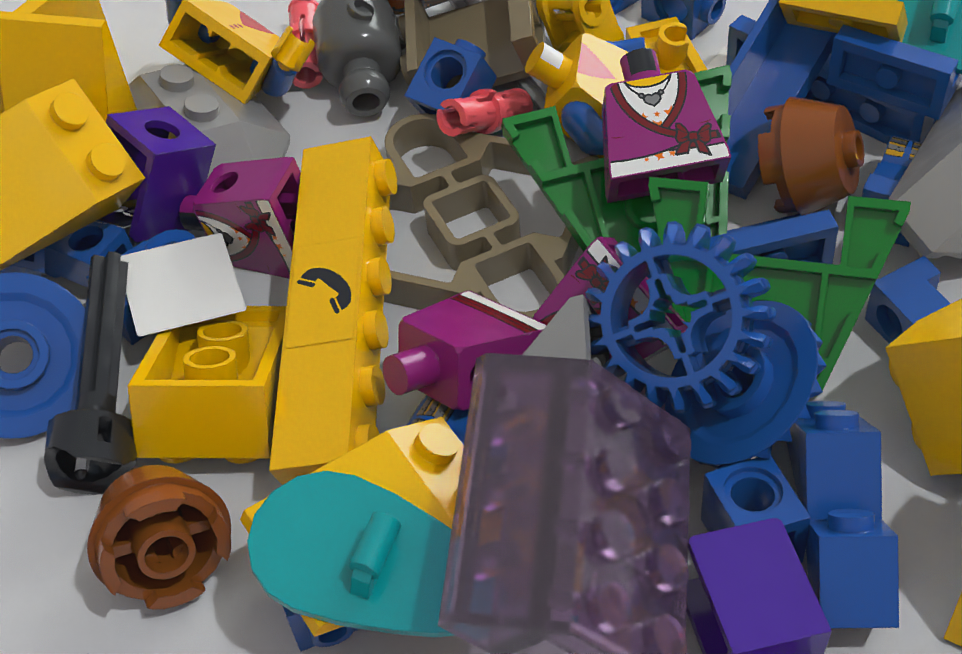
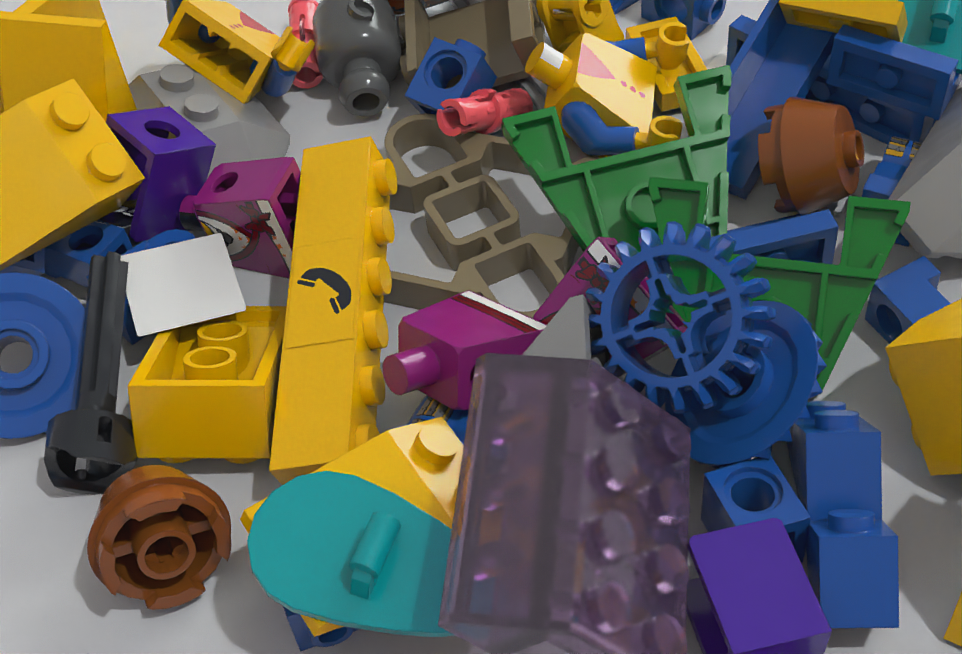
torso [602,48,731,203] -> none

